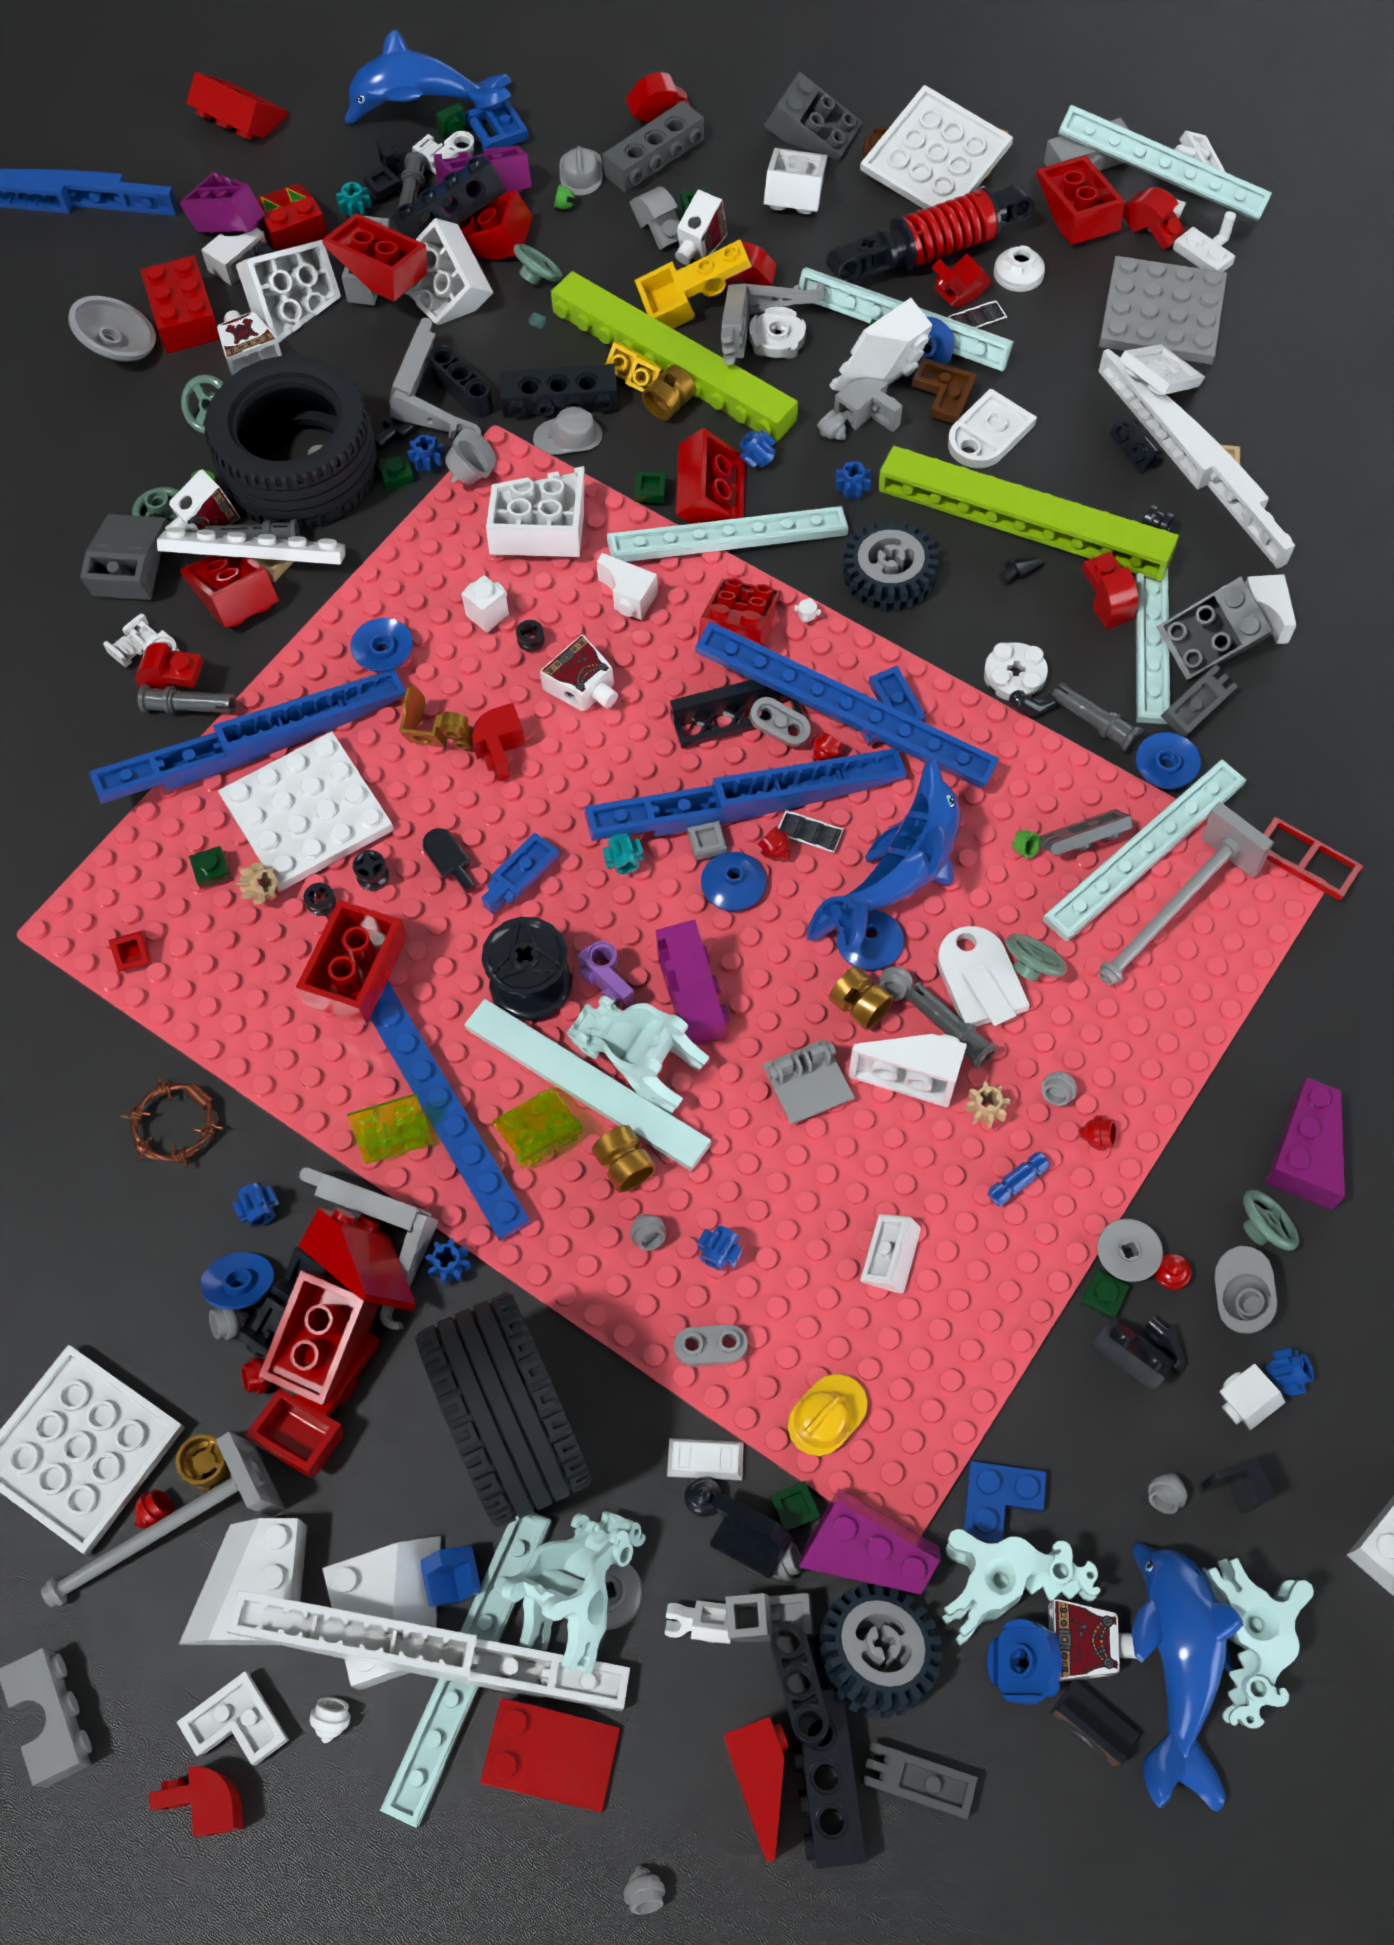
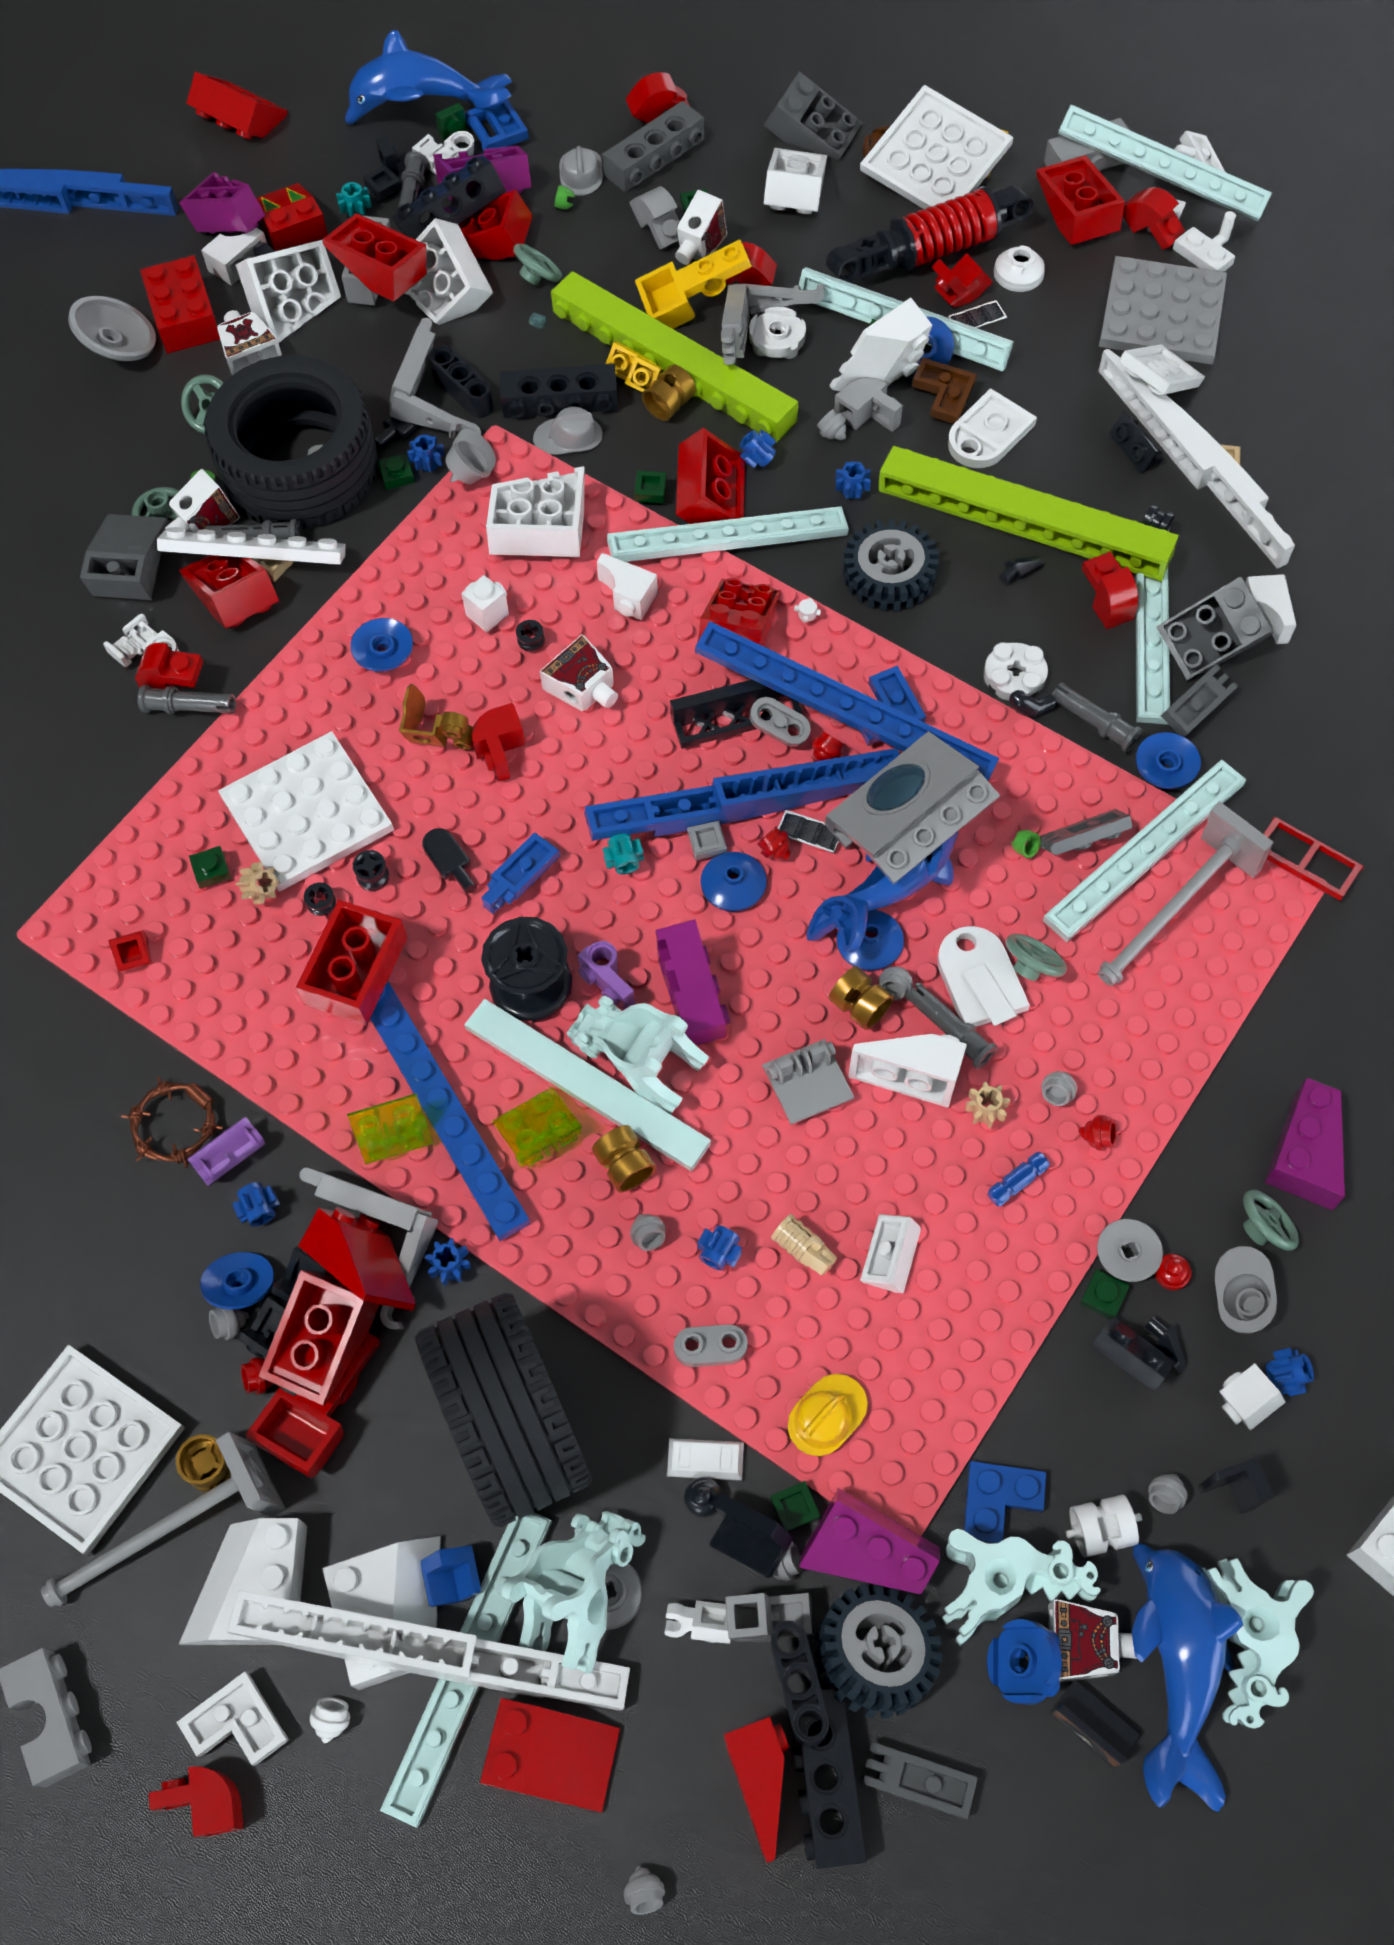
blue slope [89,669,406,804] -> none
red plate [135,1489,174,1529] -> none
none -> medium lavender hinge [187,1116,266,1186]
none -> tan hinge [771,1214,837,1275]
none -> light grey panel [825,731,1000,885]
none -> white wheel [1066,1494,1142,1558]

